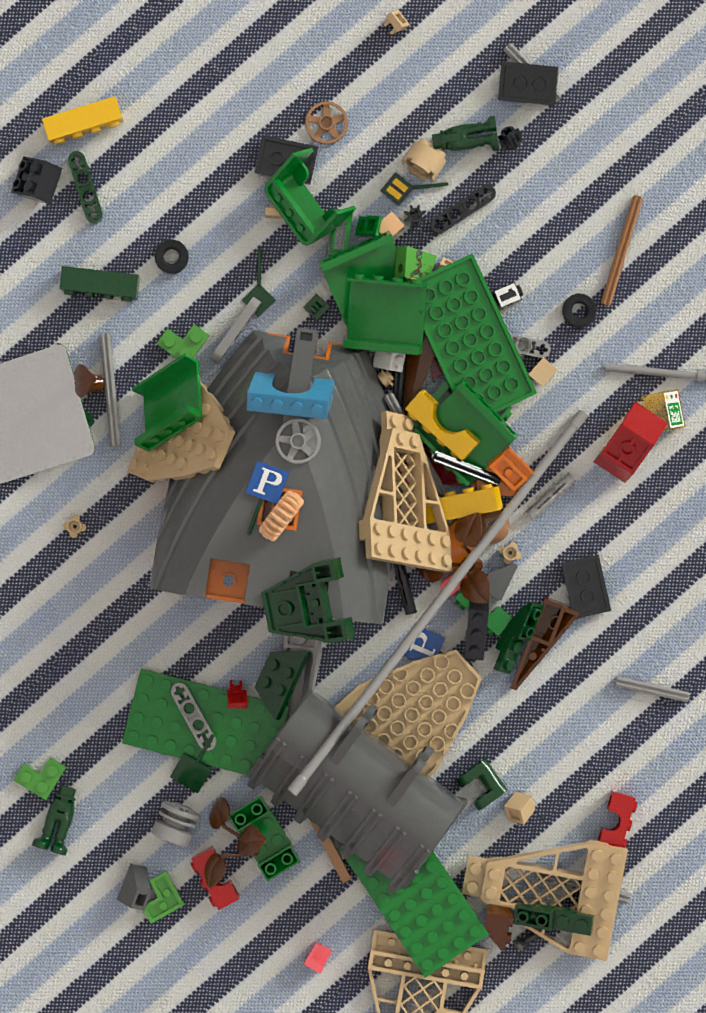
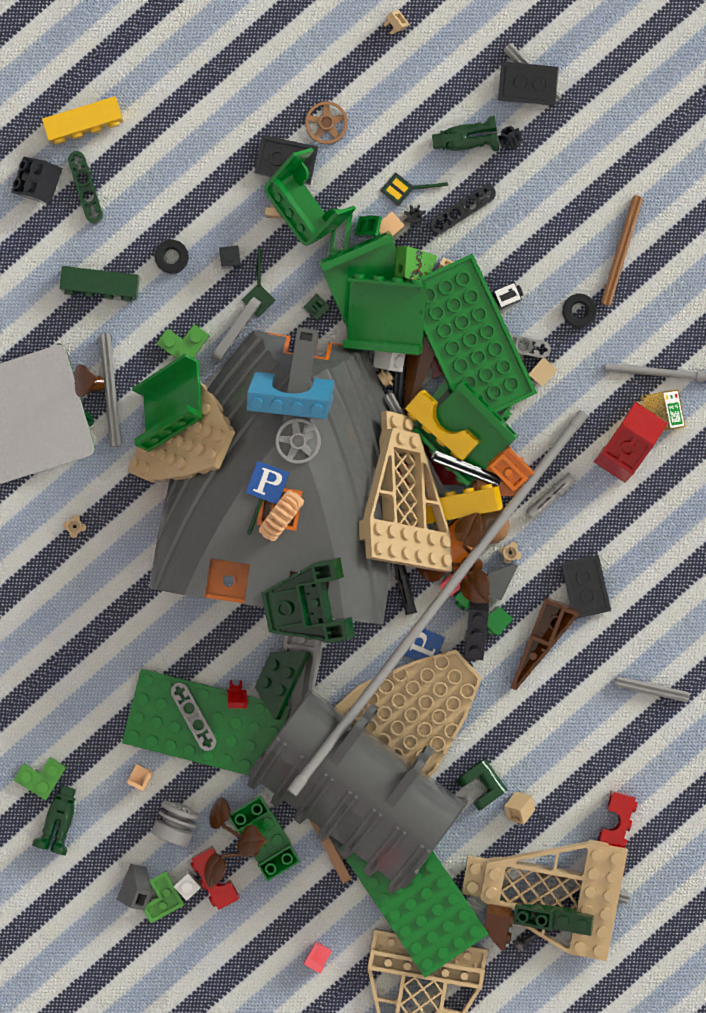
dark green piece [170,734,214,793] -> none
tan brick [401,139,446,183] -> none
dark green slope [493,602,544,674] -> none
none -> light nougat panel [126,764,154,791]
none -> white brick [174,870,202,901]
none -> black brick [219,245,241,269]

